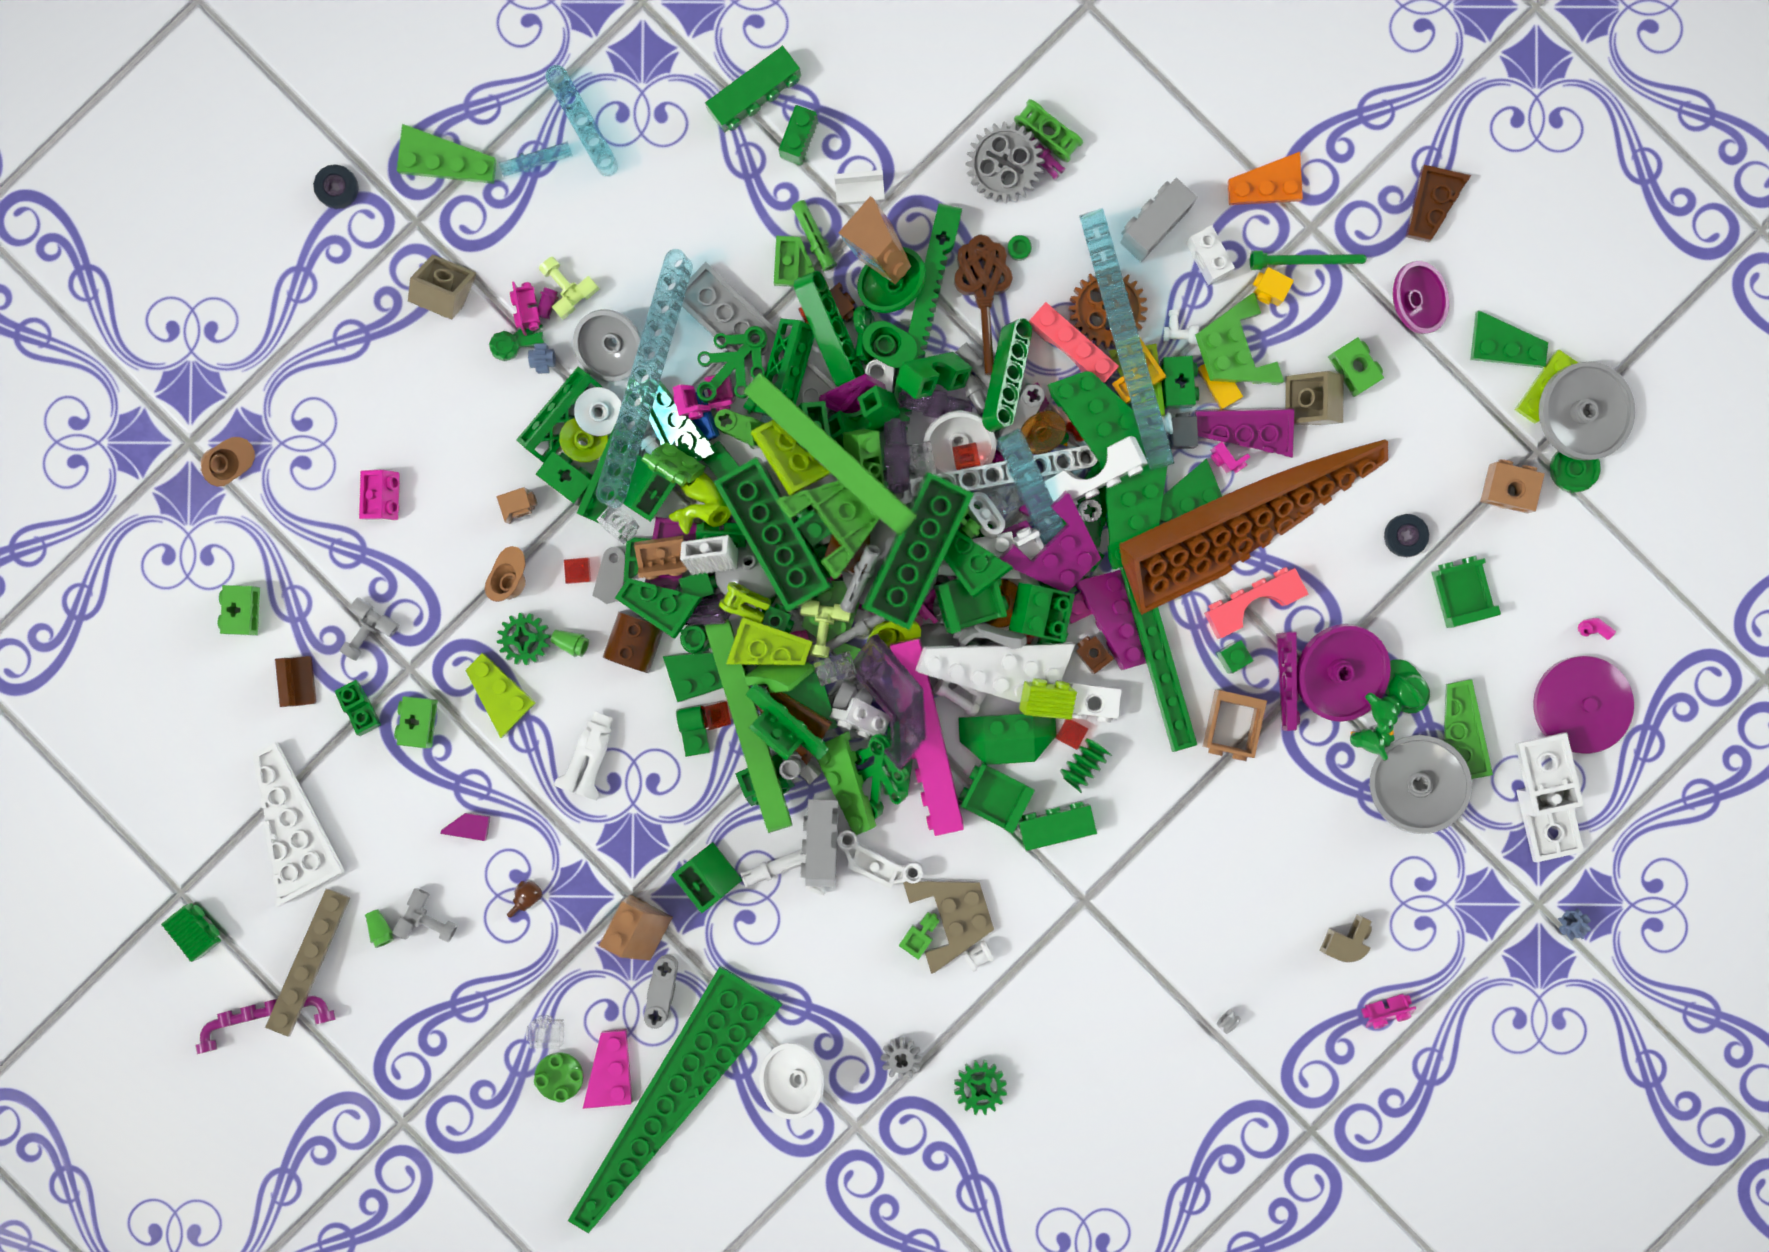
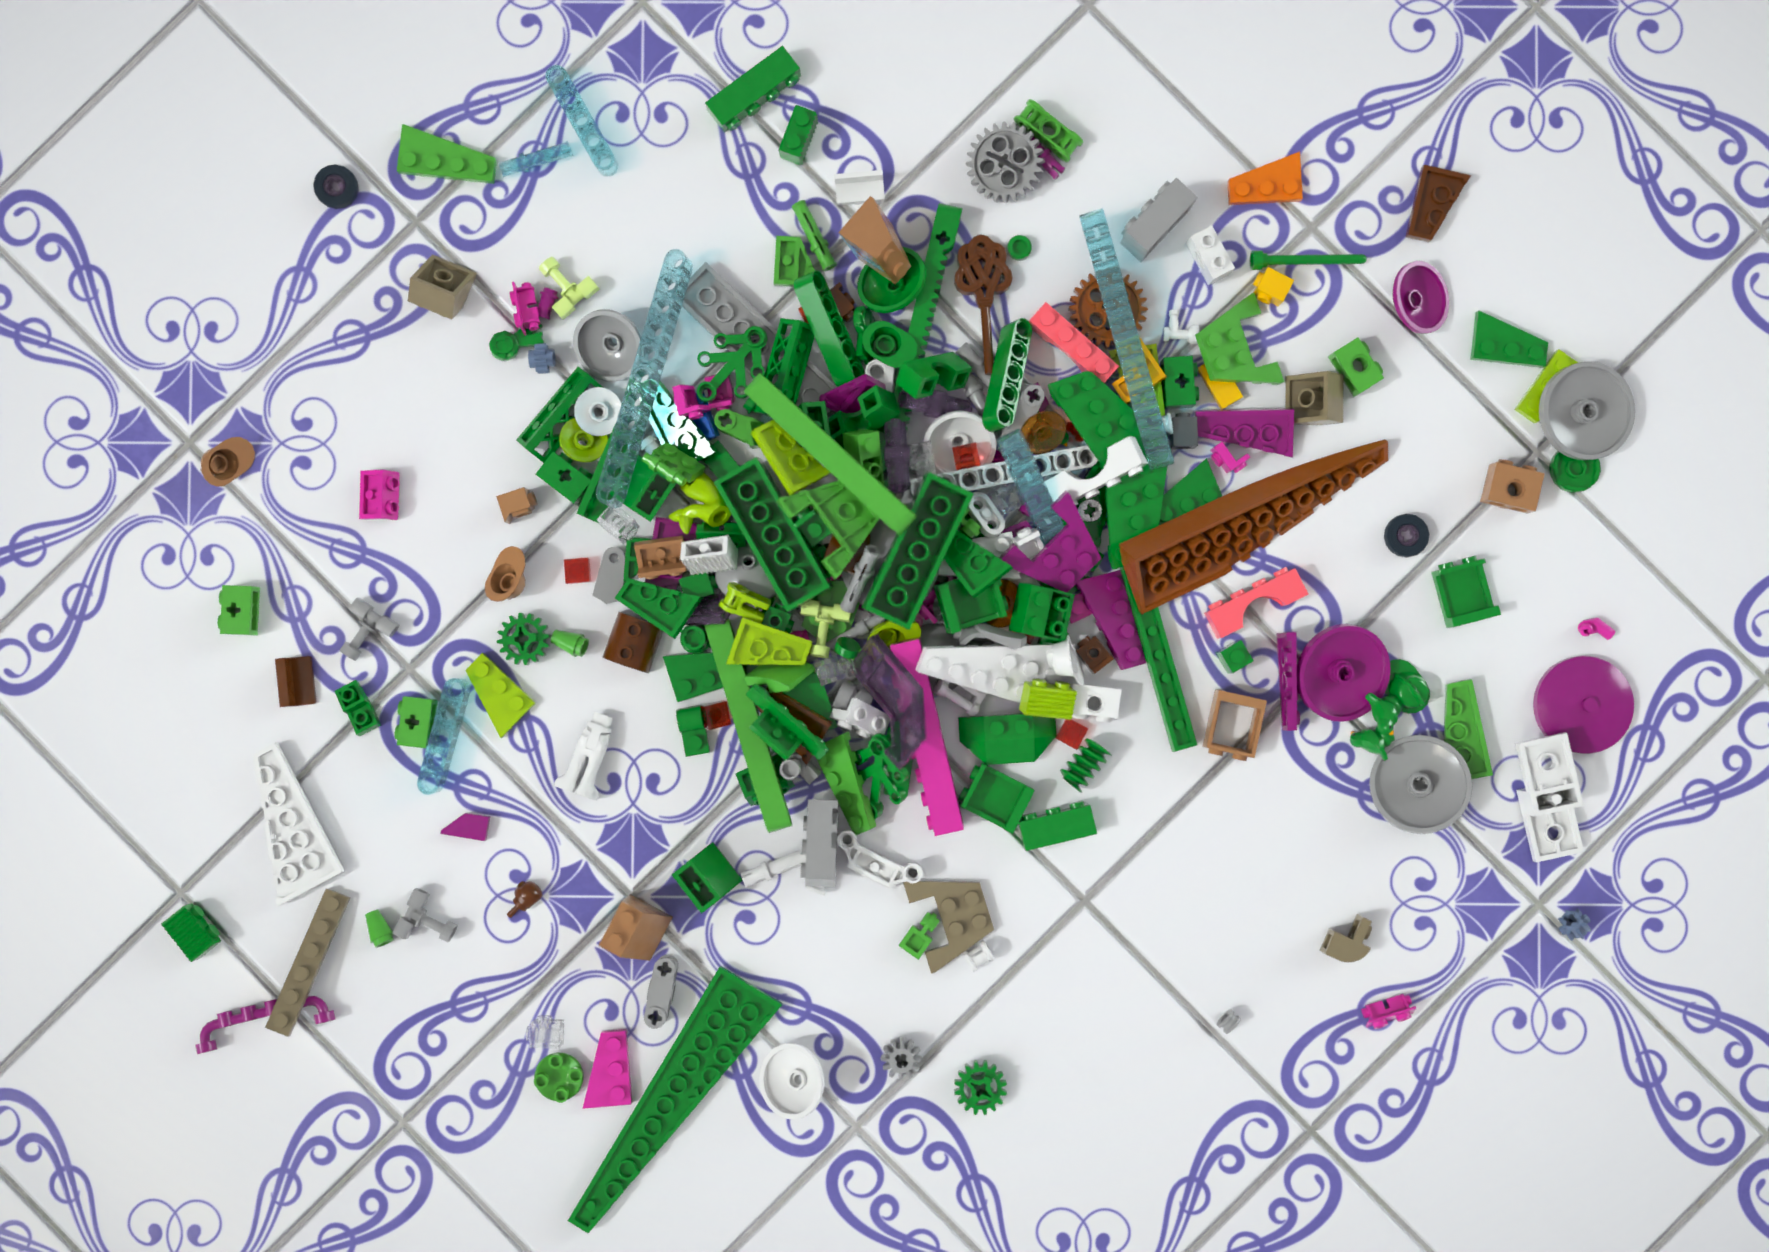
none -> clear light blue beam [417,678,471,795]
none -> green tile [834,637,860,659]
none -> white piece [1046,635,1084,685]

